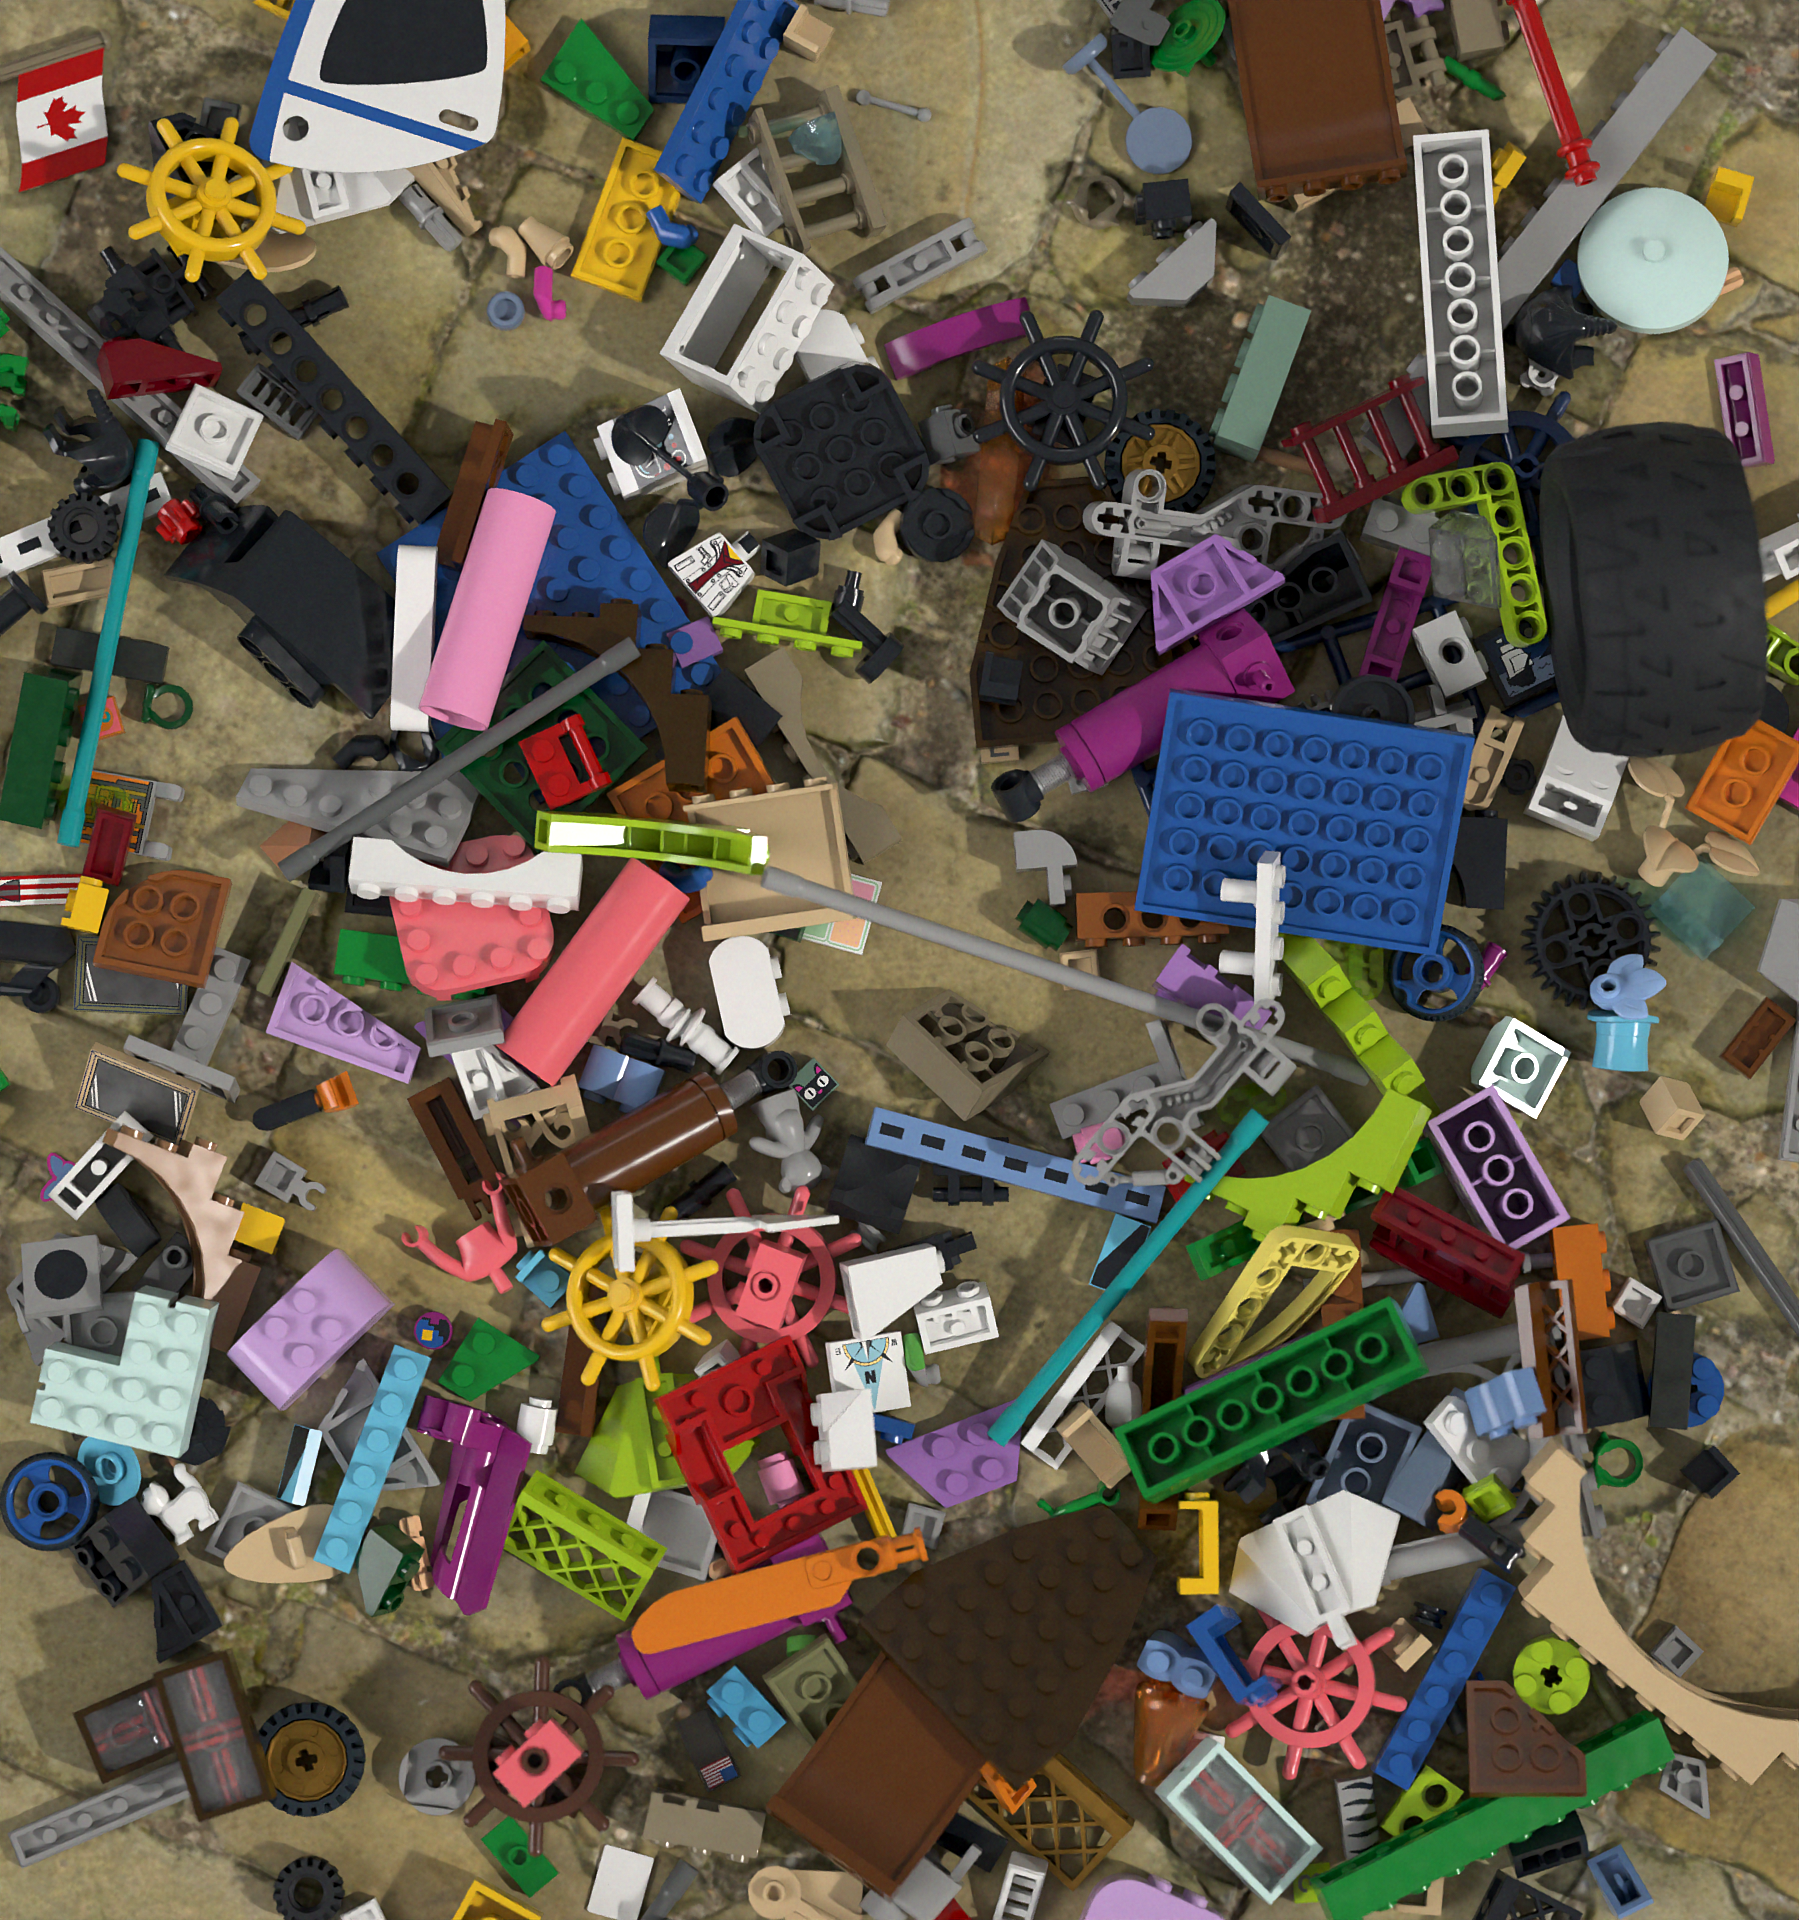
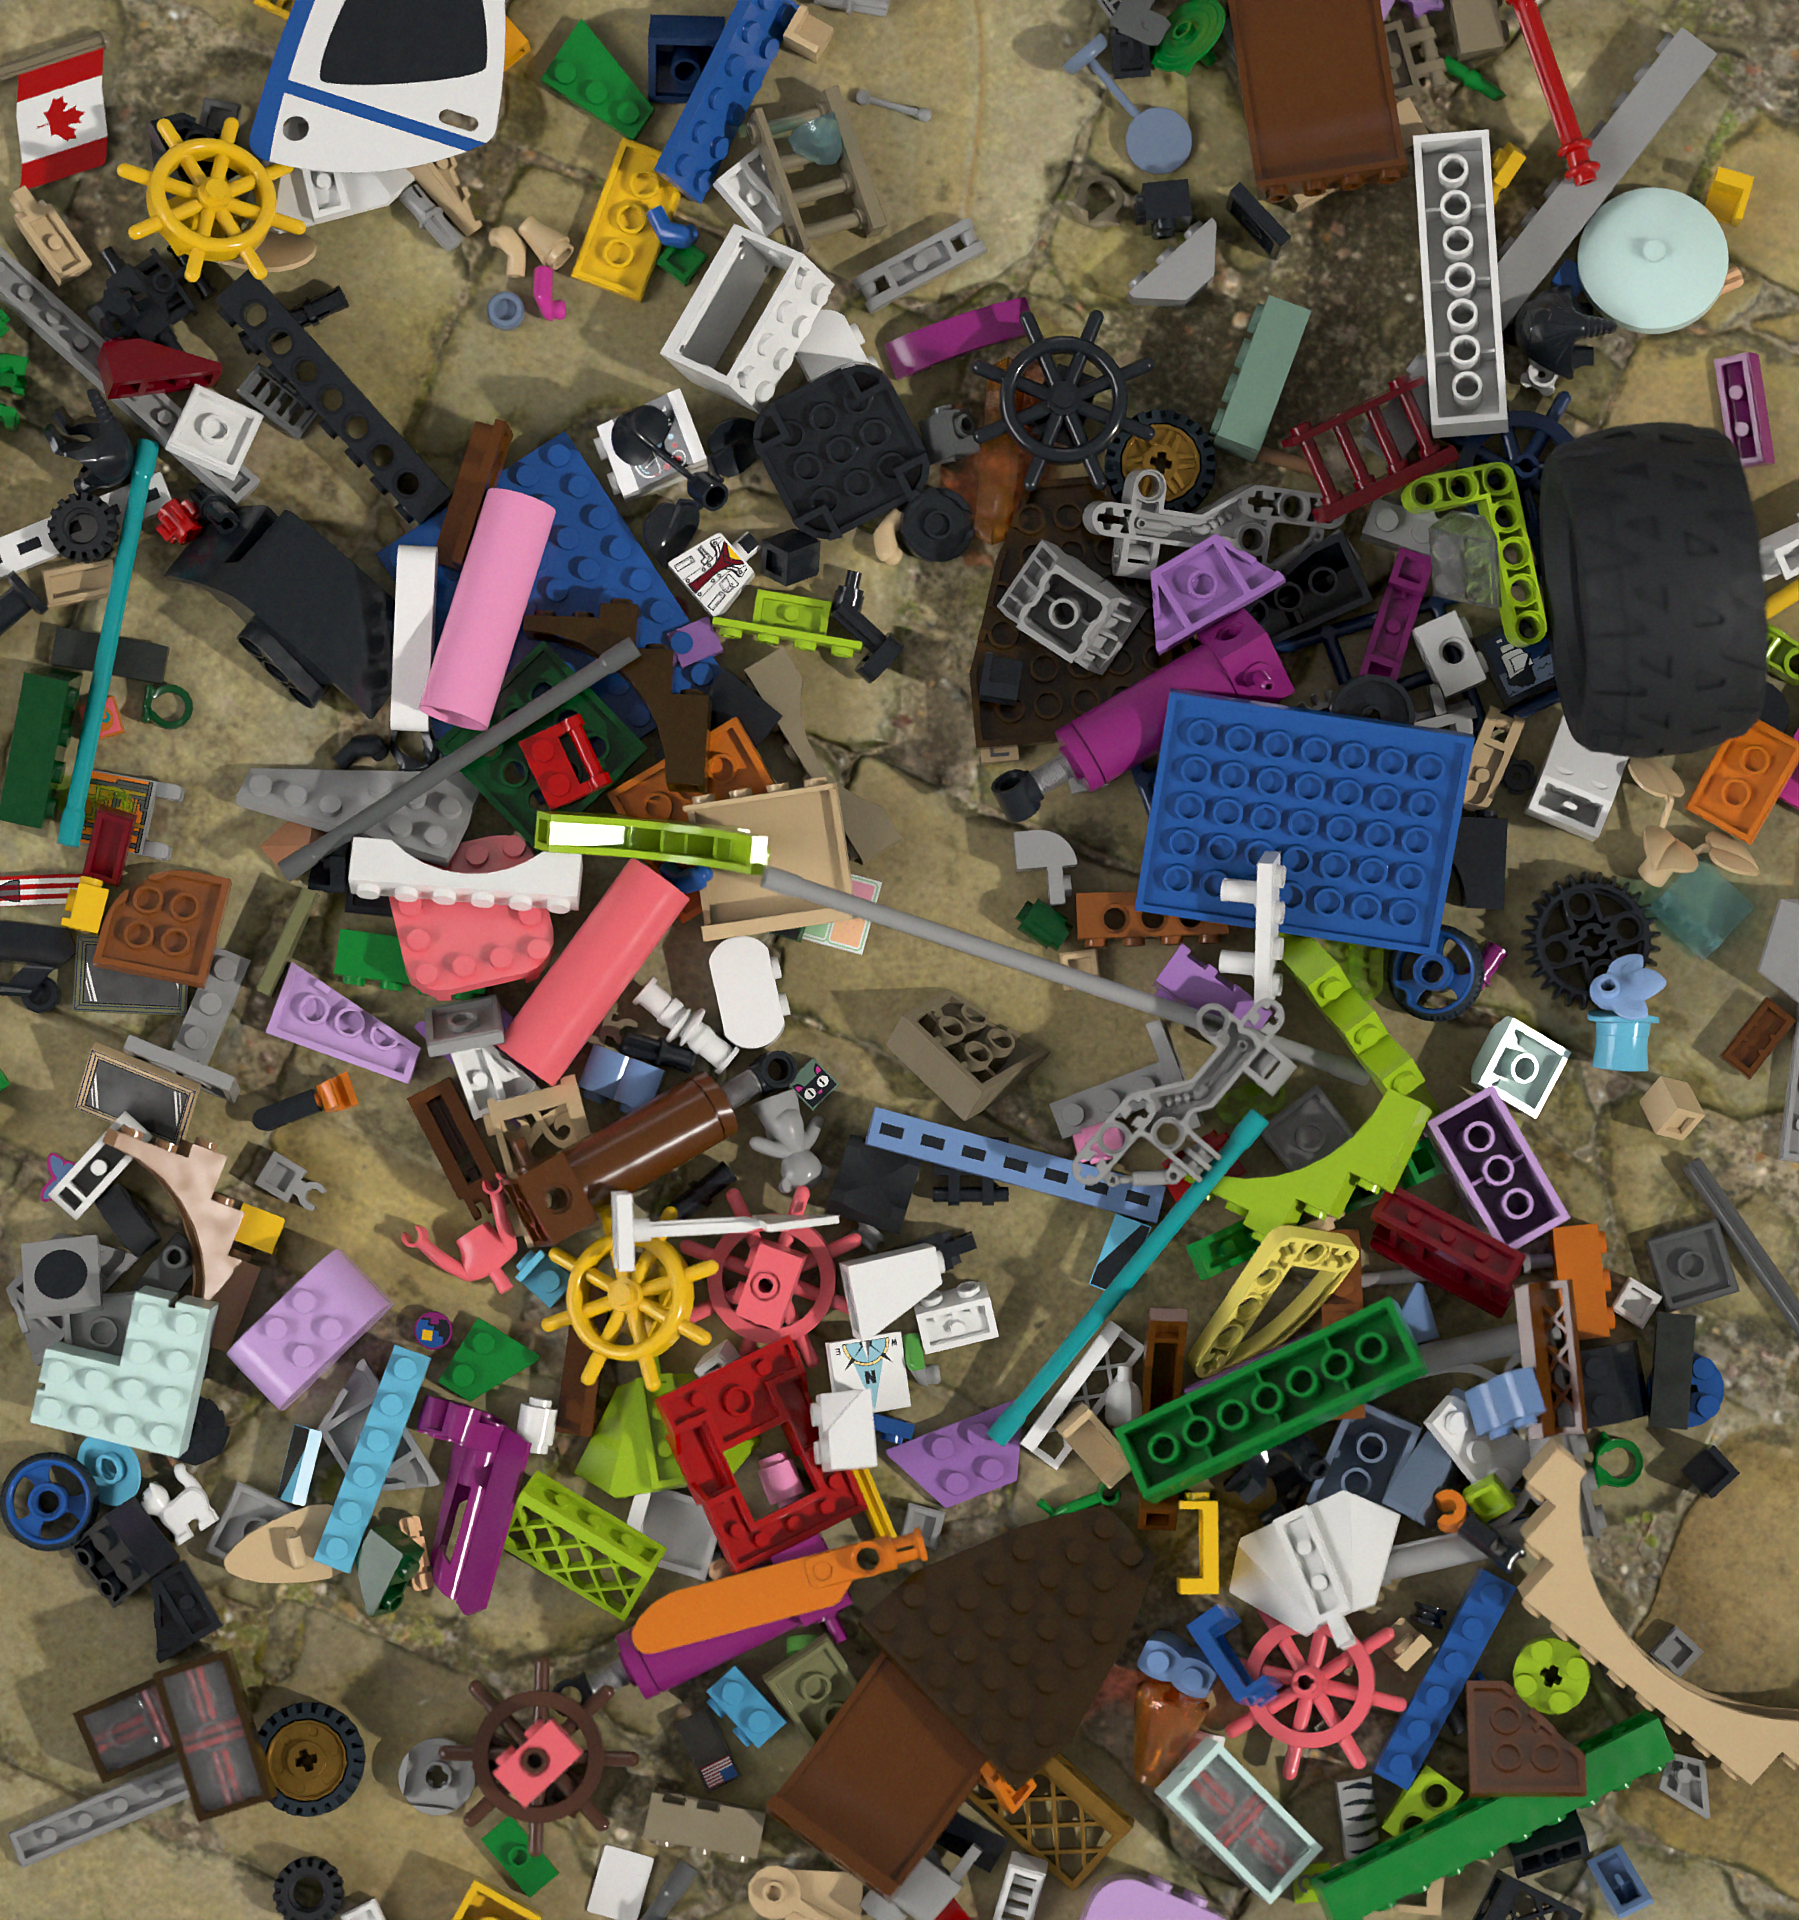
none -> tan hinge [10,186,92,287]

